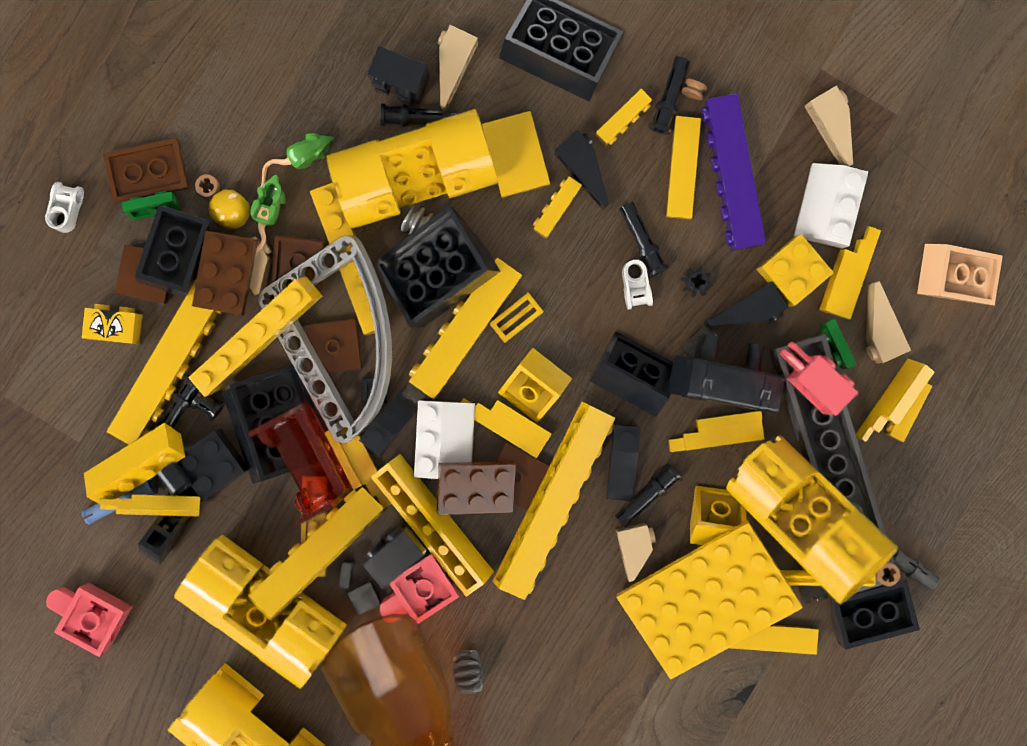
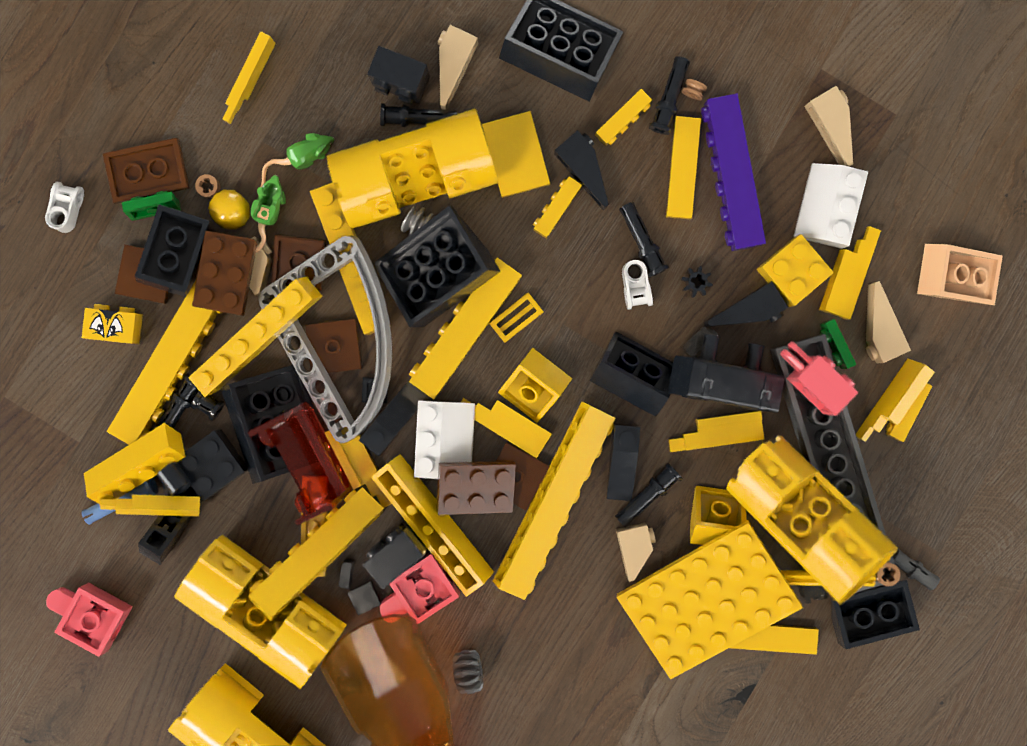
none -> yellow piece [223,31,276,124]

